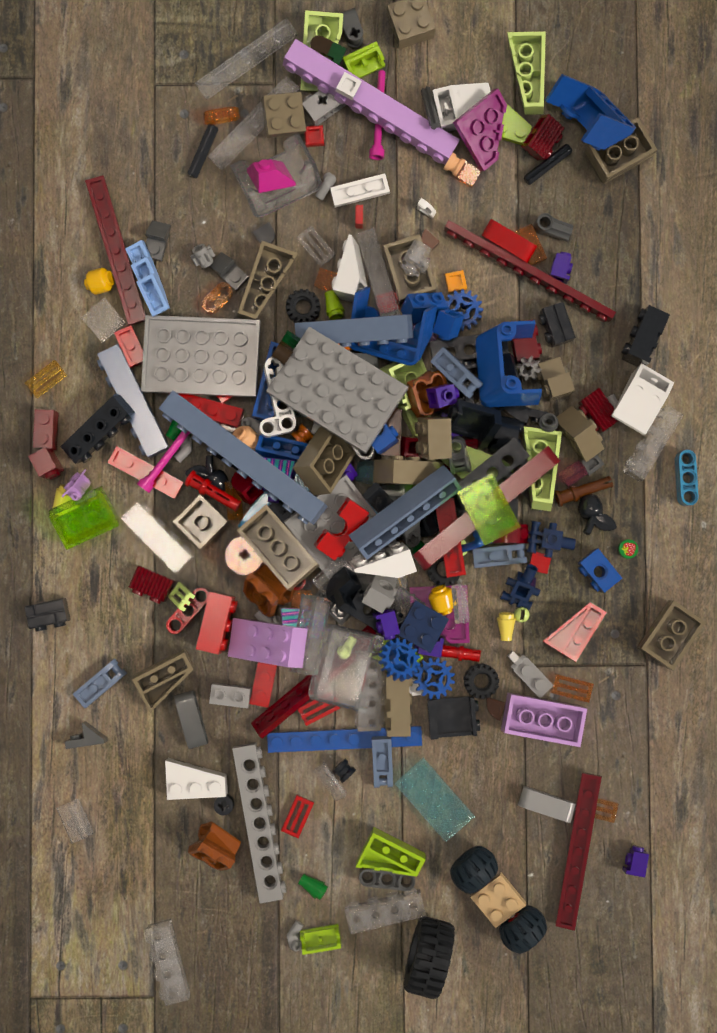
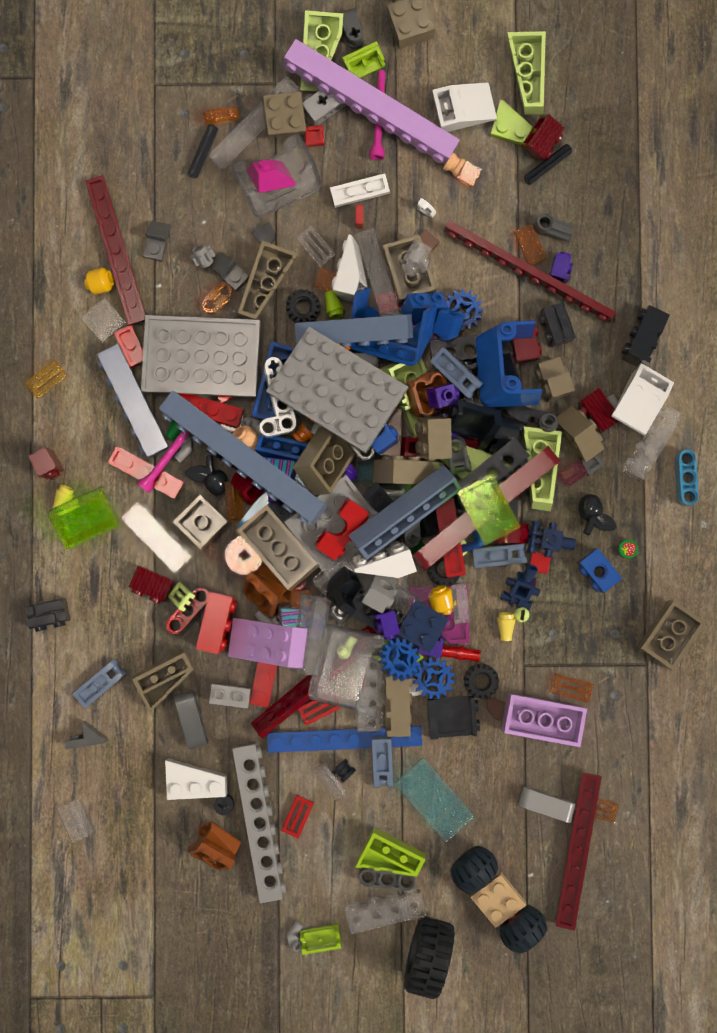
brick [33,409,59,451] -> none
black brick [60,395,135,464] -> none
lavender hinge [62,469,91,501] -> none
light blue slope [125,240,170,317] -> none
clear brick [144,919,191,1006] -> none
red pin [185,470,242,512] -> none
clear tile [195,18,298,100] -> none
dark brown leg [271,330,300,365] -> none
green cone [298,874,328,900] -> none
leg [310,35,347,65] -> none
light grey arm [315,172,336,200] -> none
white plate [335,72,362,100] -> none
dark grey axle [421,86,441,130] -> none
light orange tile [444,270,467,294] -> none
magenta plate [453,88,507,171] -> none
red beam [481,219,538,263] -> none
light grey hinge [507,651,554,698] -> none
light grey gear [516,356,541,381] -> none
wedge [543,602,607,663] -> none
blue windscreen [545,74,636,151] -> none
reddish brown pin [554,476,613,507] -> none
dark tan brick [585,117,657,184] -> none
dark purple brick [622,845,649,878] -> none

